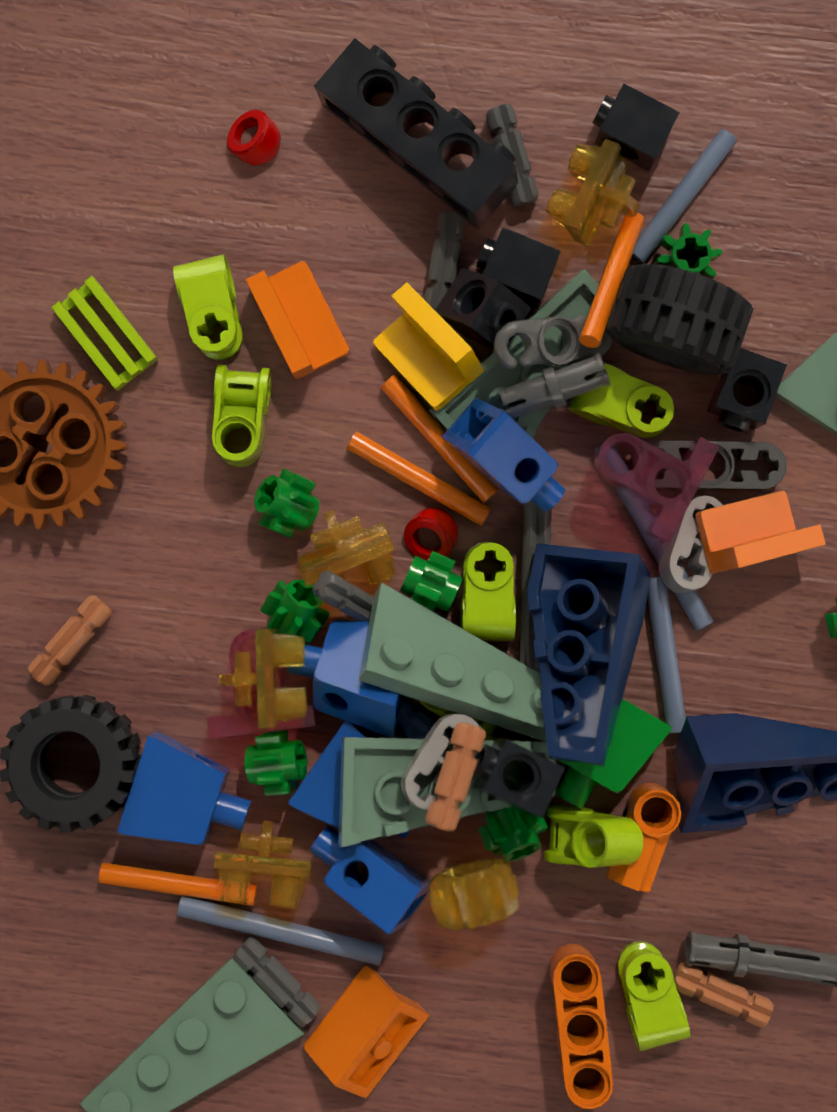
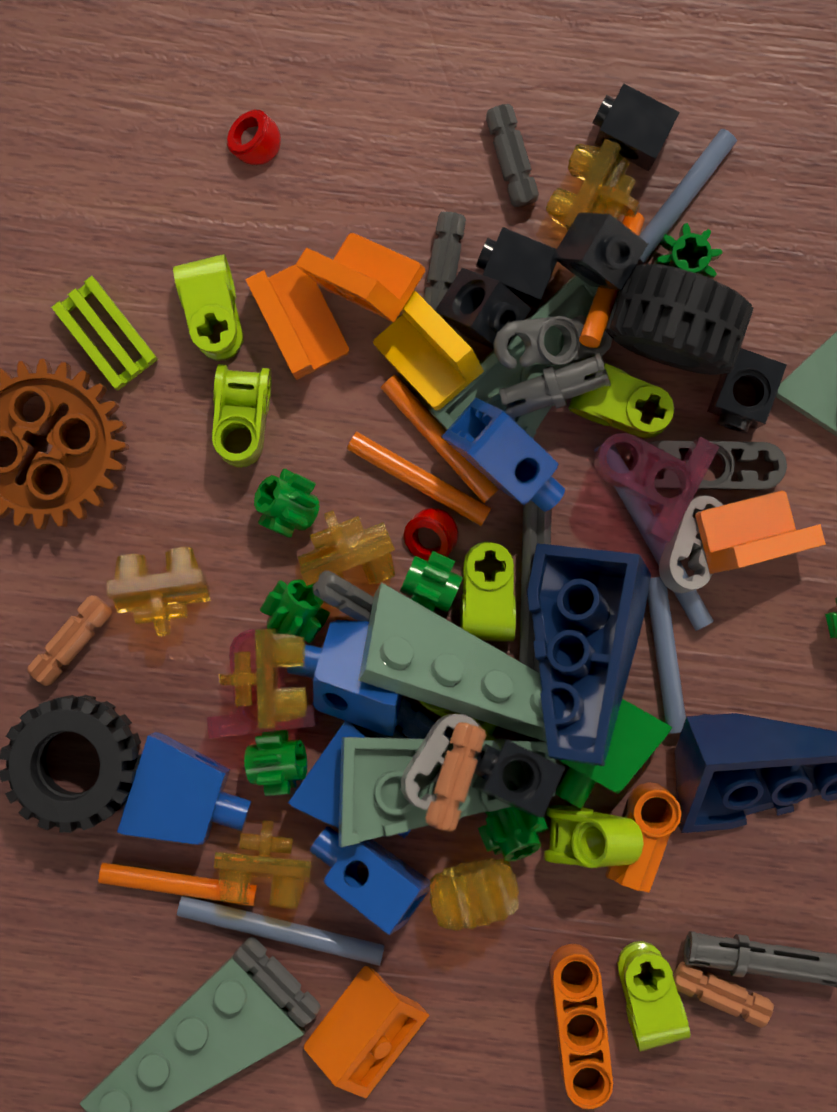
black brick [314,38,519,230] -> none
none -> clear yellow hips [106,547,211,636]
none -> orange panel [295,233,425,323]
none -> black brick [552,212,648,290]

